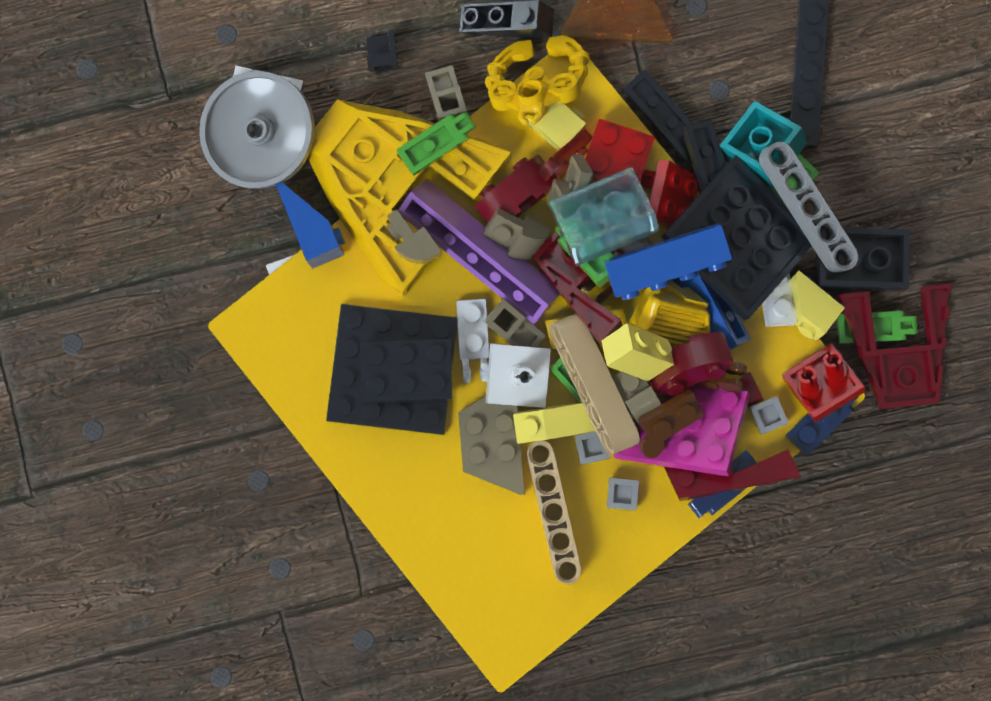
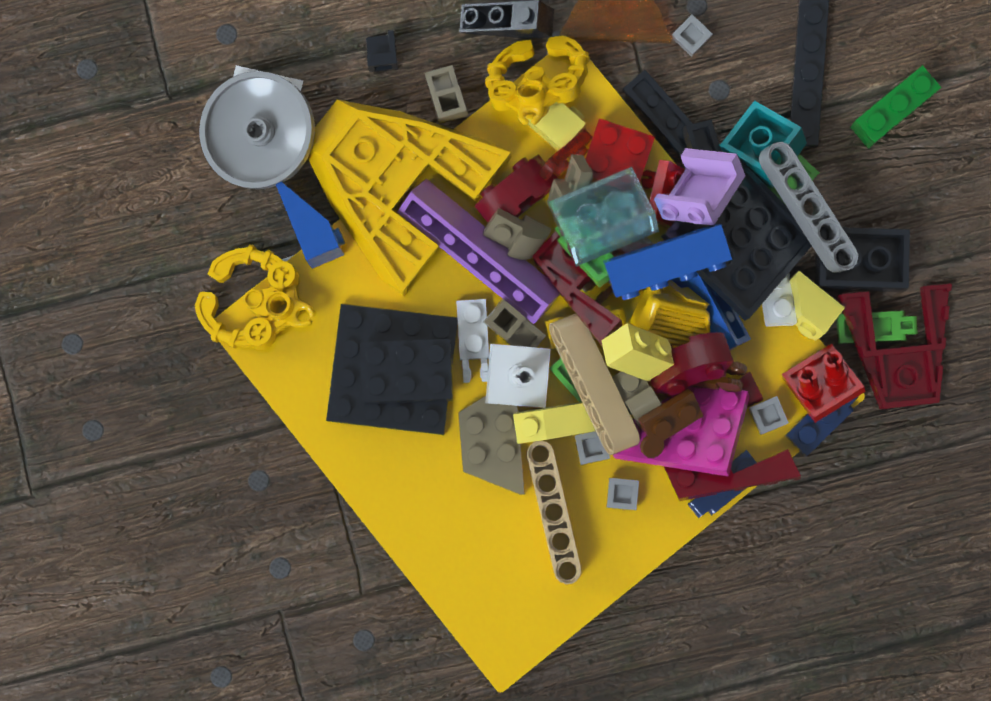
dark tan brick [386,209,442,264] -> none
bright green hinge [396,112,476,176] -> none
none -> yellow piece [195,244,316,350]
none -> lavender panel [654,148,745,226]
none -> light grey plate [671,14,713,57]
none -> green brick [850,65,942,149]

